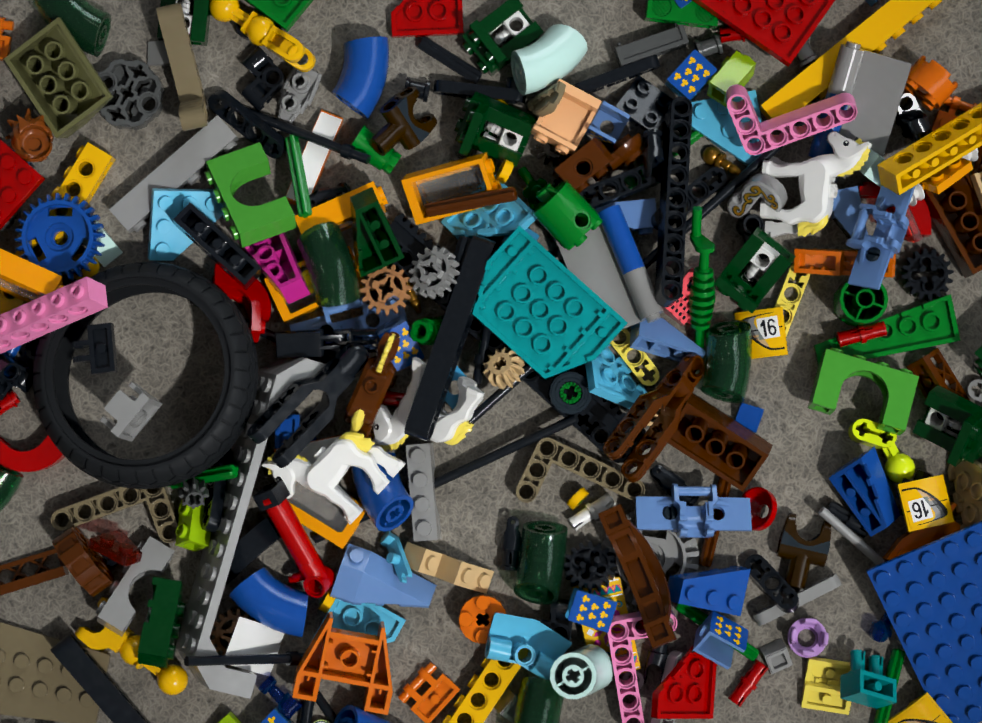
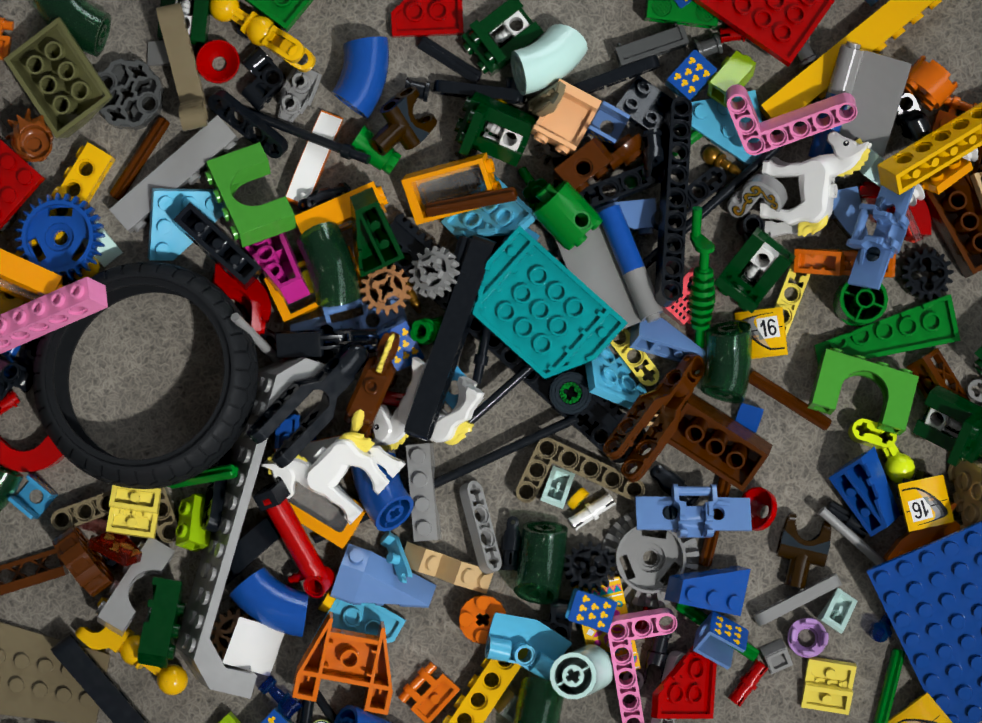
black hinge [71,323,118,375] -> none
light grey panel [100,381,163,442] -> none
dark grey gear [178,477,209,509] -> none
black bar [184,651,305,666] -> none
green axle [285,134,312,218] -> none
tan gear [483,347,525,390] -> none
yellow tile [495,159,514,184] -> none
reddish brown piece [598,504,677,649] -> none
black beam [745,554,799,613] -> none
red pin [836,321,887,347] -> none
teal brick [840,650,897,709] -> none
none -> dark azure piece [7,474,59,519]
none -> light yellow slope [106,485,161,539]
none -> reddish brown axle [110,116,170,201]
none -> red piece [196,40,240,84]
none -> light grey bar [231,313,283,363]
none -> light grey beam [459,481,502,574]
none -> light aqua slope [540,465,575,509]
none -> reddish brown axle [746,371,832,430]
none -> light aqua slope [817,588,858,634]

